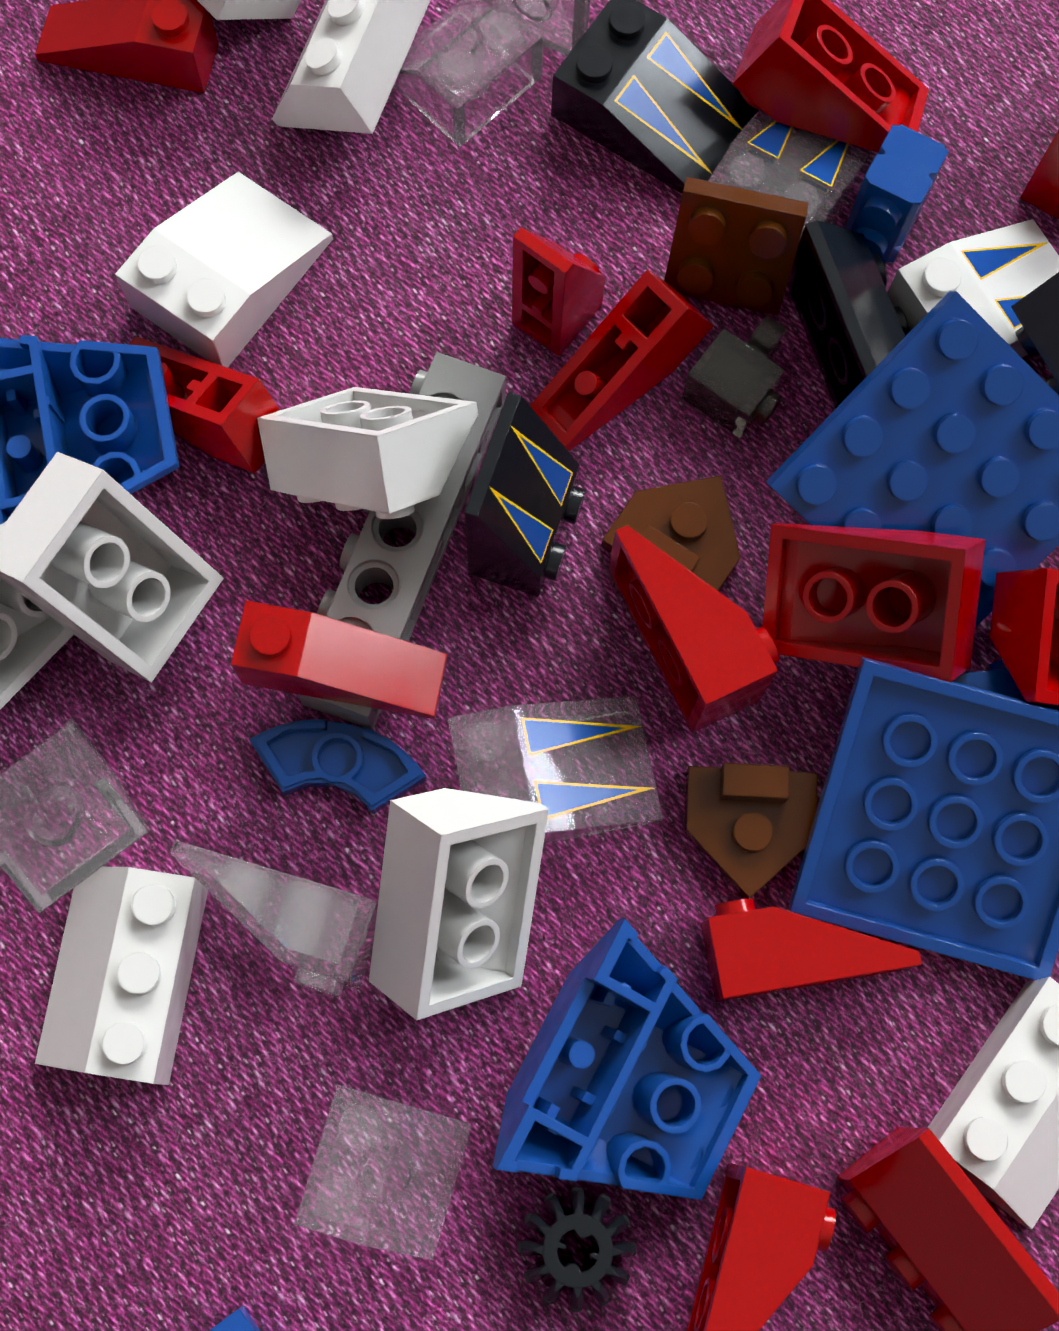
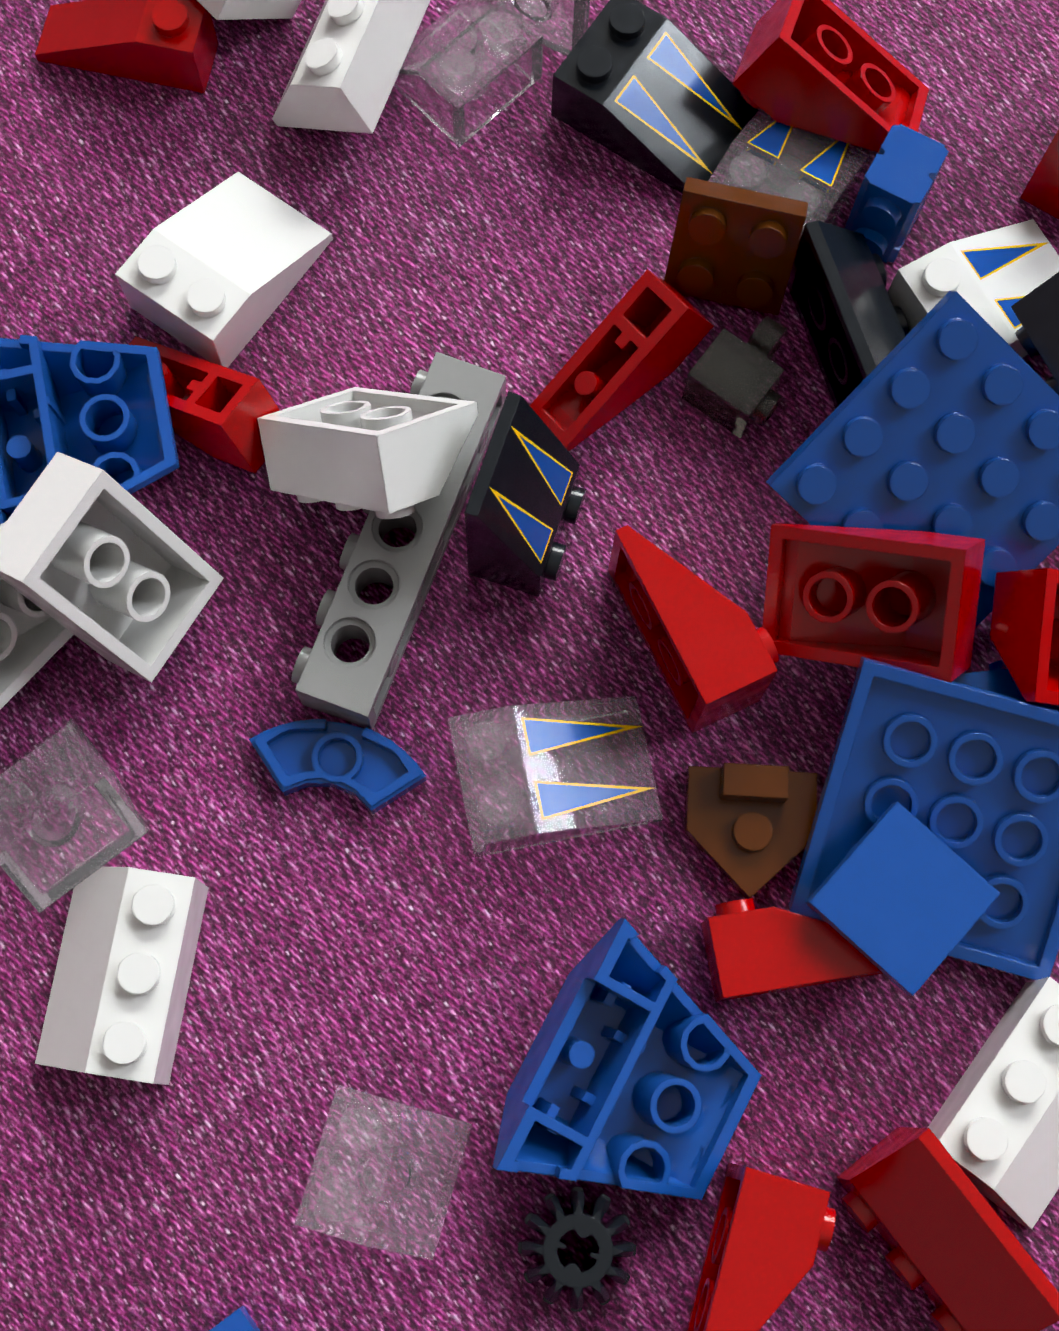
clear slope [170,840,378,998] -> none
slope [231,600,447,719] -> none
white slope [369,788,549,1021] -> none
red slope [512,227,605,357] -> none
reddish brown plate [601,475,741,591] -> none
none -> blue tile [805,801,1001,996]

